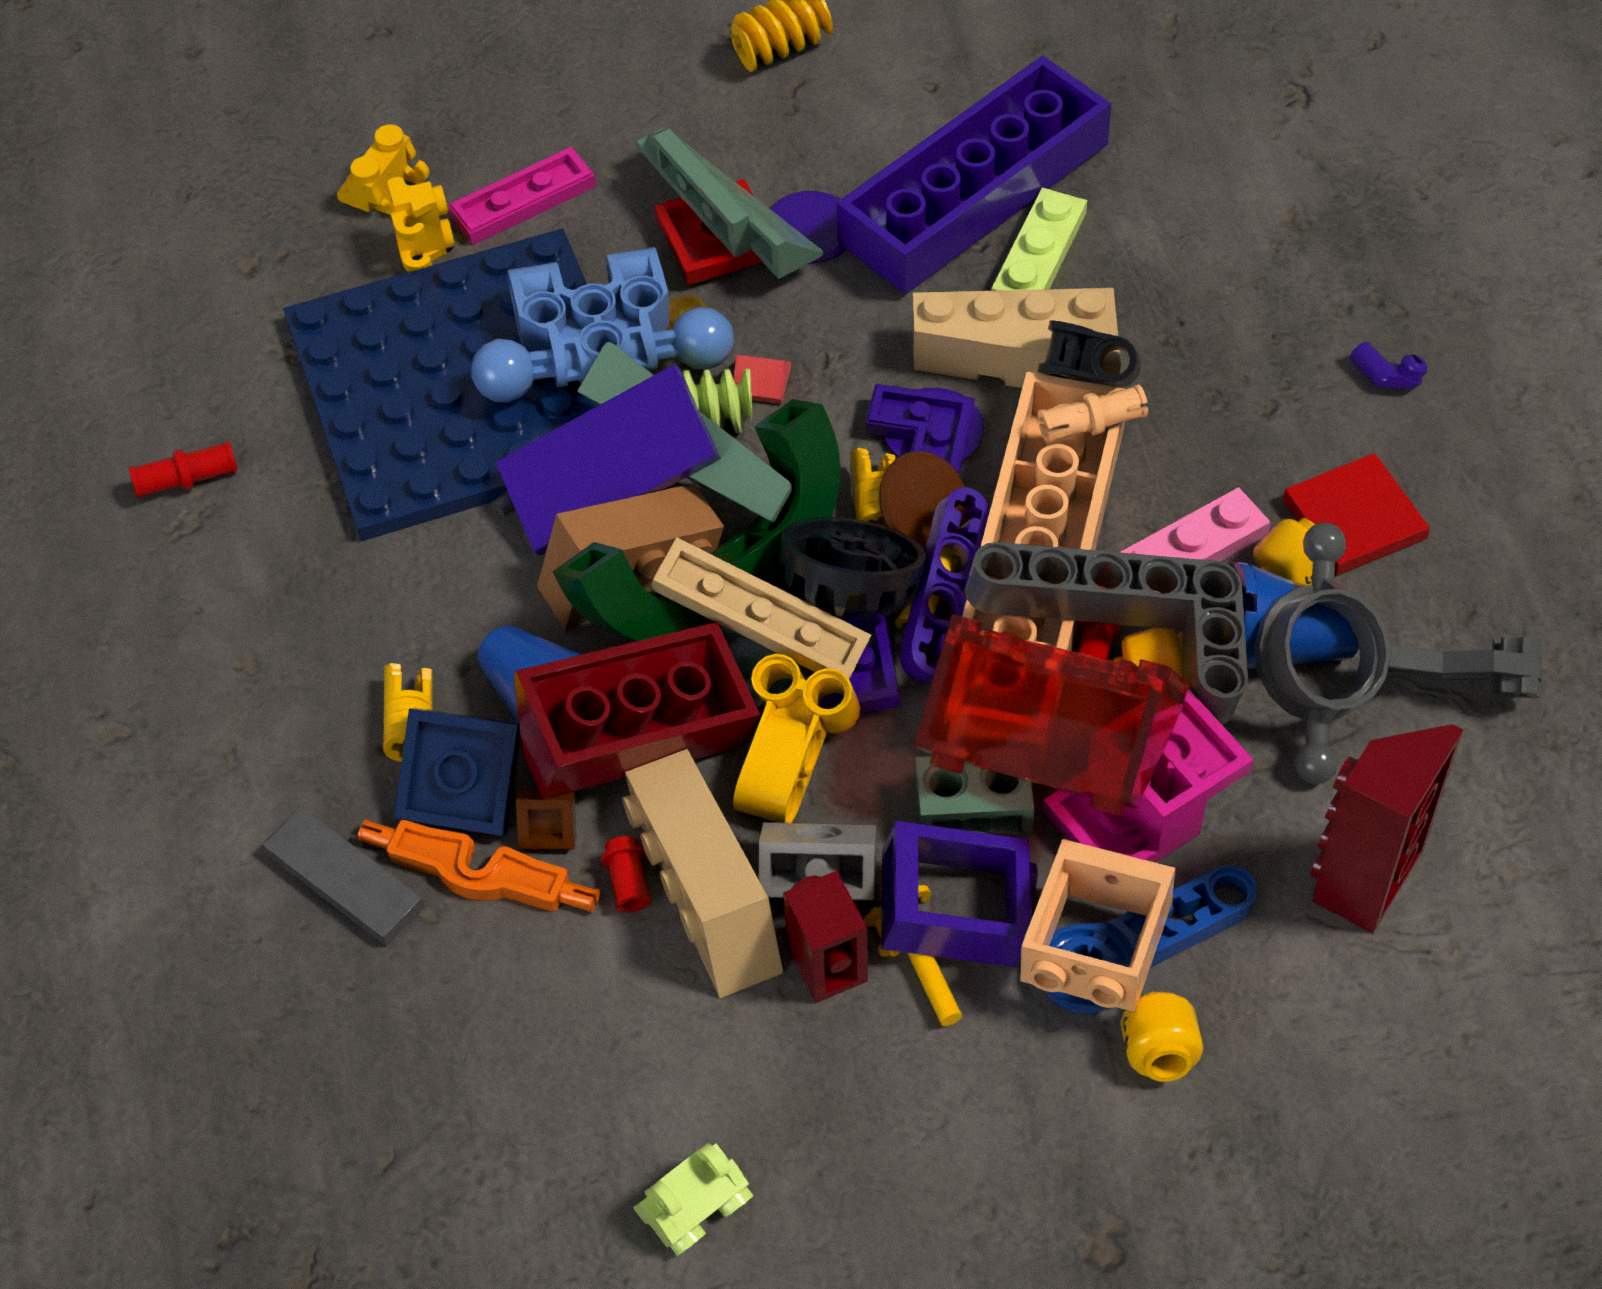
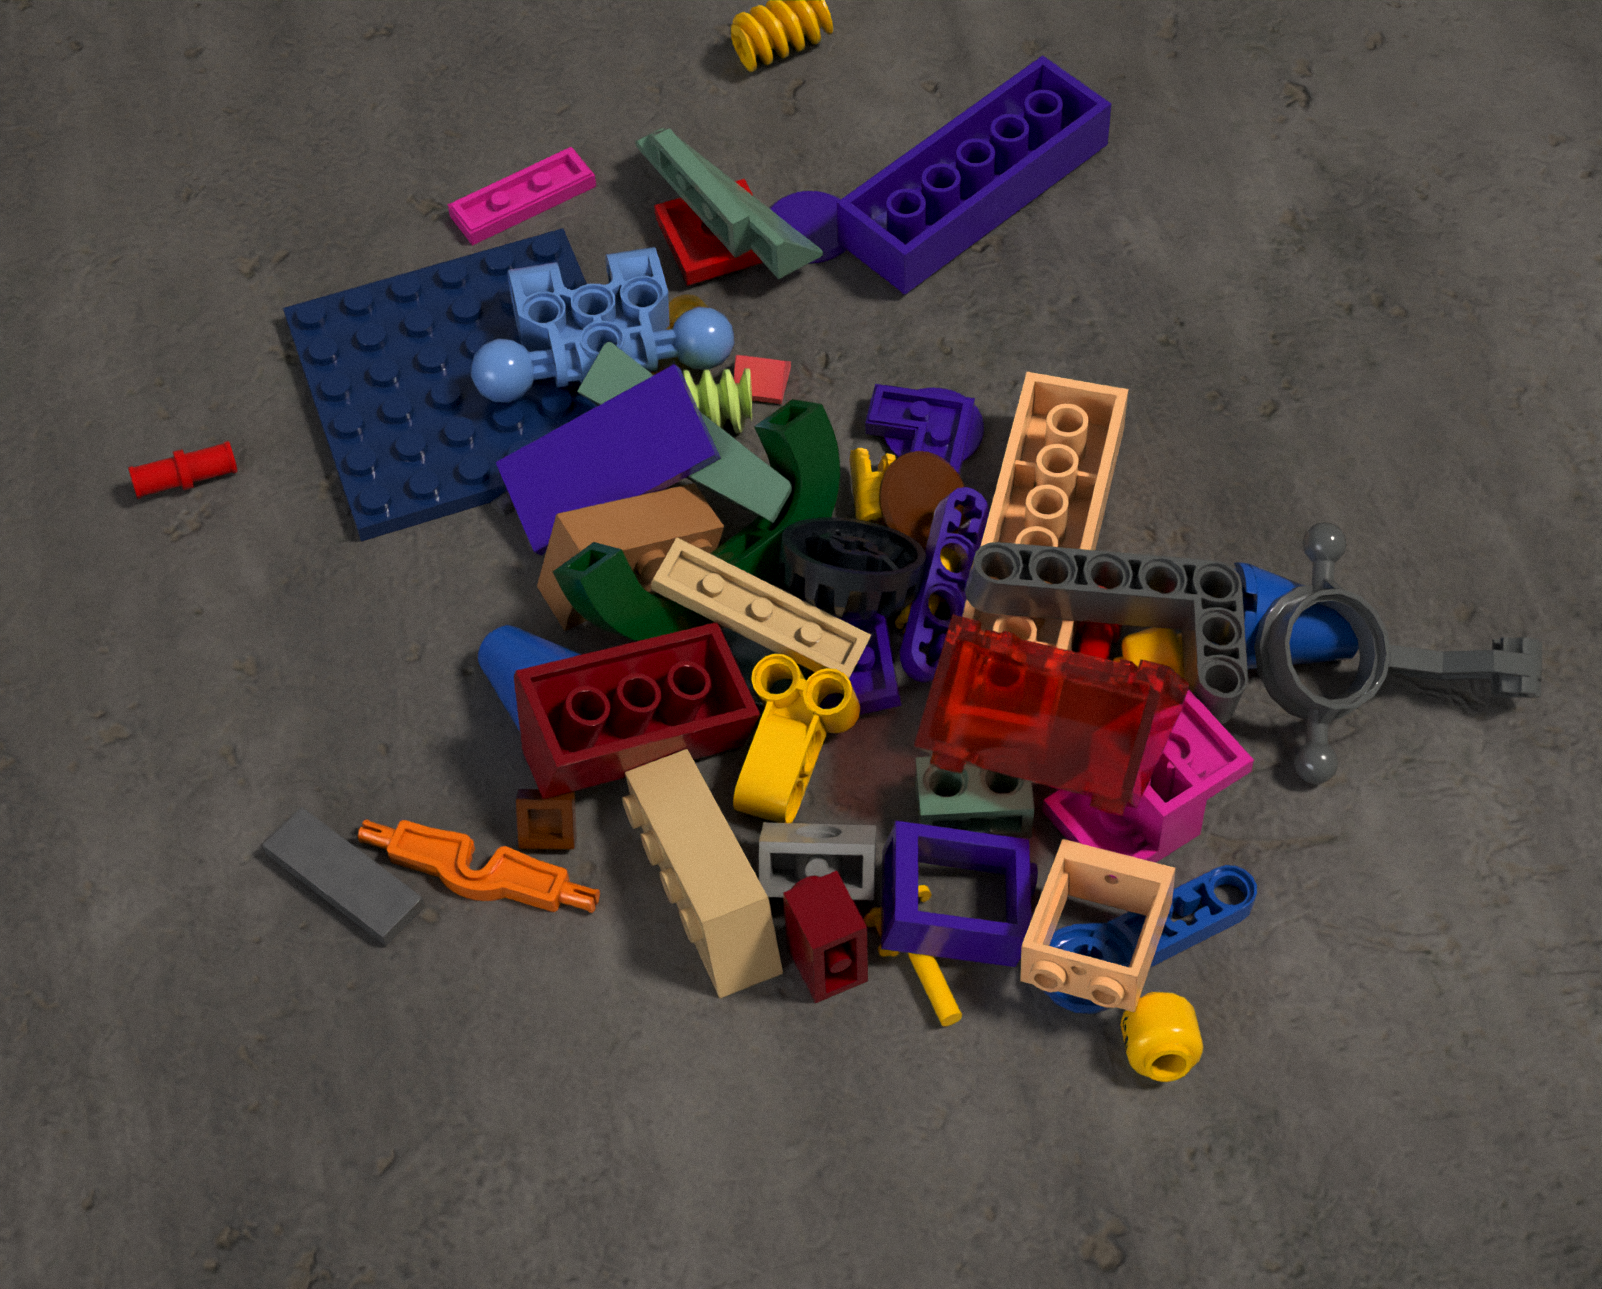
yellow piece [337,124,430,215] -> none
yellow hinge [383,663,433,762] -> none
yellow piece [387,177,455,272] -> none
dark blue plate [394,707,521,836] -> none
red pin [601,836,651,913] -> none
yellowish green piece [633,1143,754,1256] -> none
tan wedge [912,288,1121,388] -> none
yellowish green plate [991,187,1087,291] -> none
black piece [1037,320,1141,388] -> none
light nougat pin [1038,384,1149,443] -> none
bright pink plate [1121,487,1271,593] -> none
yellow head [1253,518,1315,586] -> none
red tile [1283,453,1430,576] -> none
dark red slope [1310,724,1463,933] -> none
dark purple arm [1350,342,1428,390] -> none

